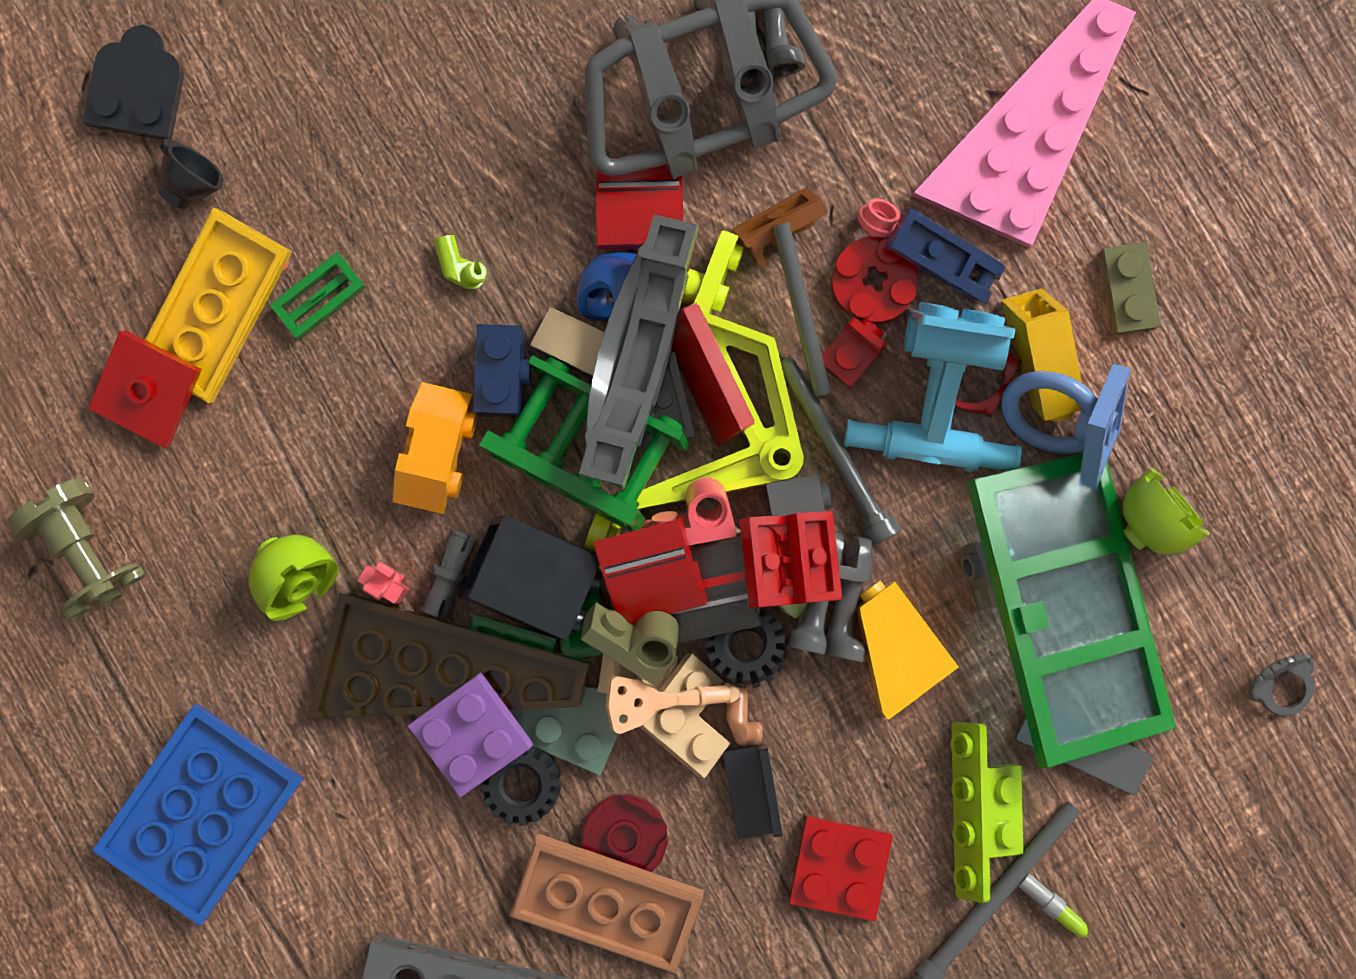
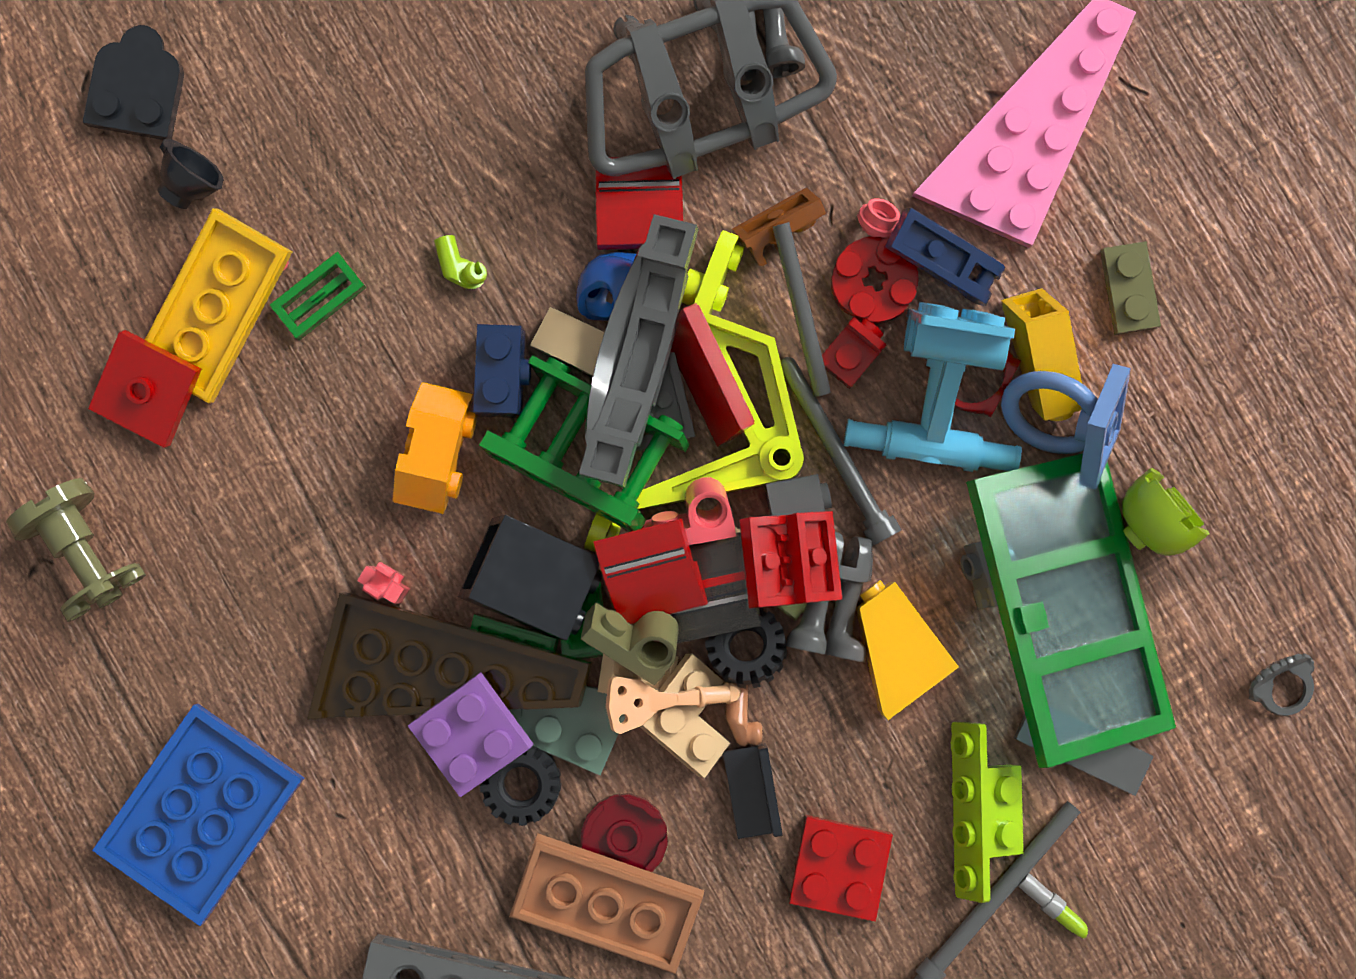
lime cylinder [247,535,339,621] -> none
dark grey pin [420,528,476,620] -> none

